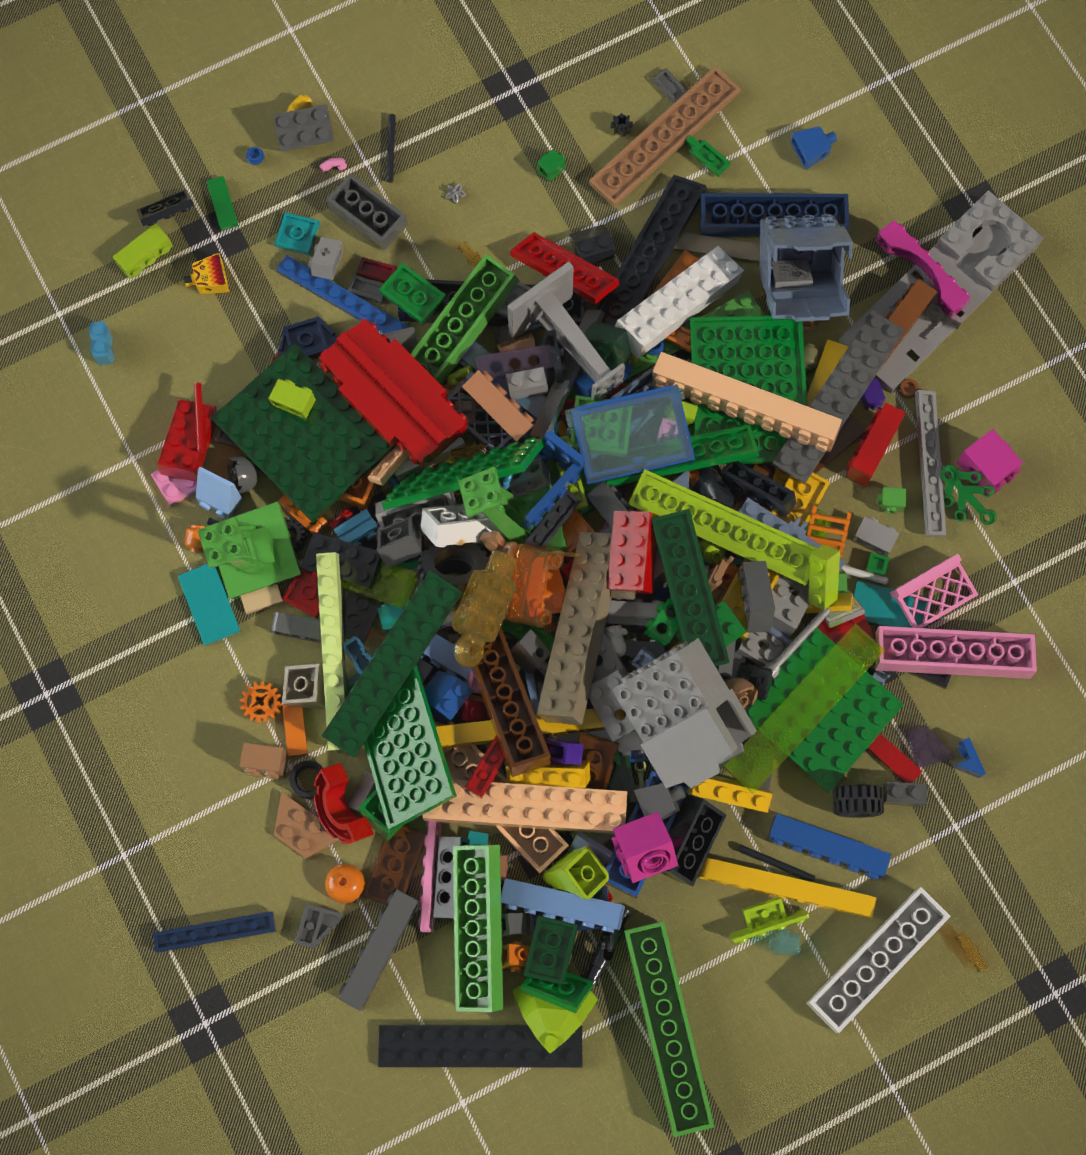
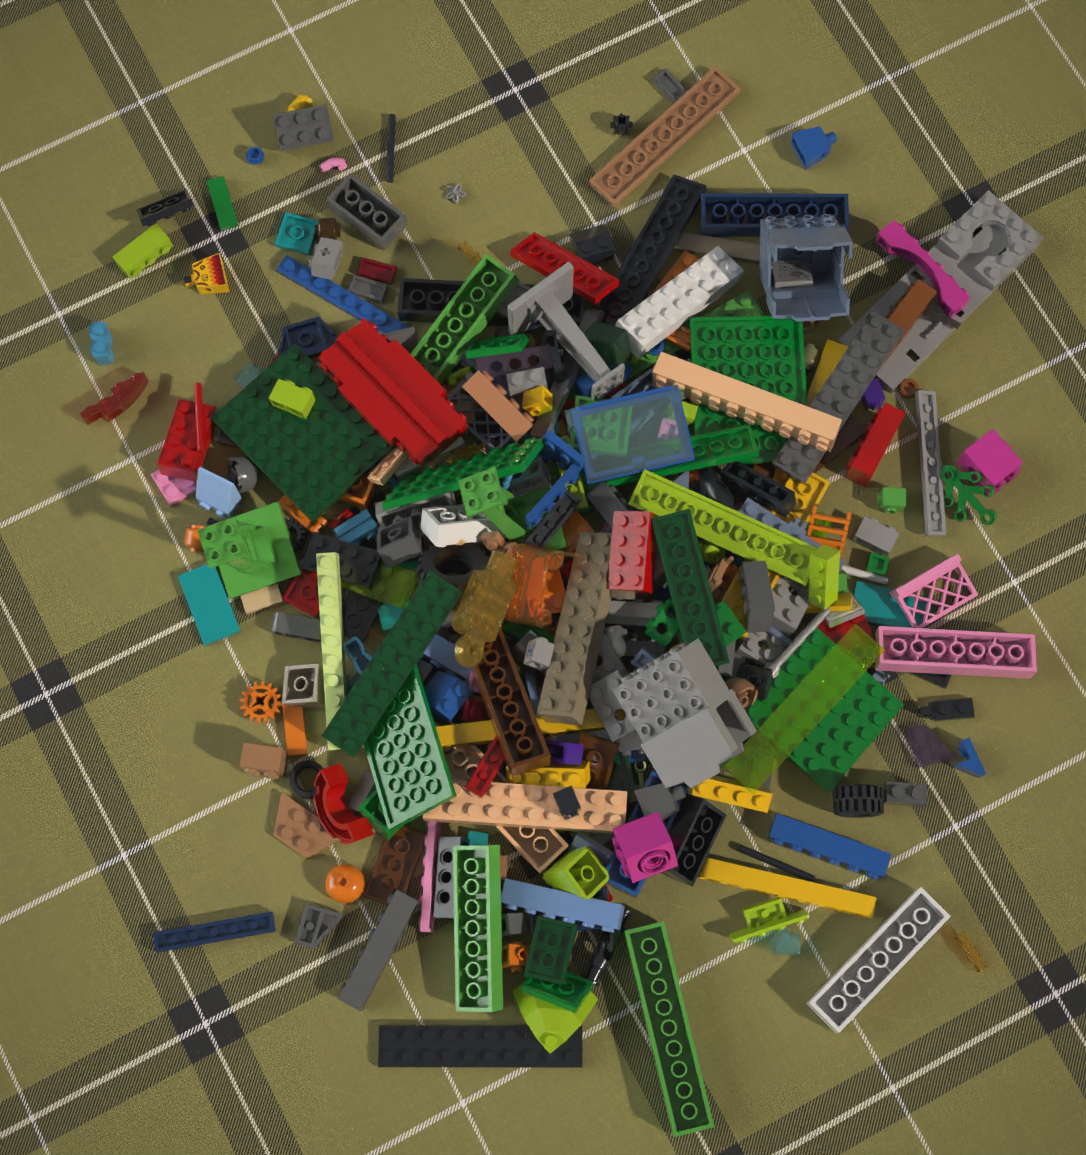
green plate [379,263,446,325] -> none
green brick [537,149,566,182] -> none
green hinge [685,135,731,178] -> none
red tile [867,733,923,783] -> none
none -> clear red slope [80,372,149,425]
none -> clear light blue brick [234,363,263,389]
none -> dark brown head [314,218,341,241]
none -> green tile [465,333,530,359]
none -> yellow brick [522,386,553,417]
none -> light grey brick [523,637,555,670]
none -> black brick [553,785,581,819]
none -> black hinge [918,698,975,722]

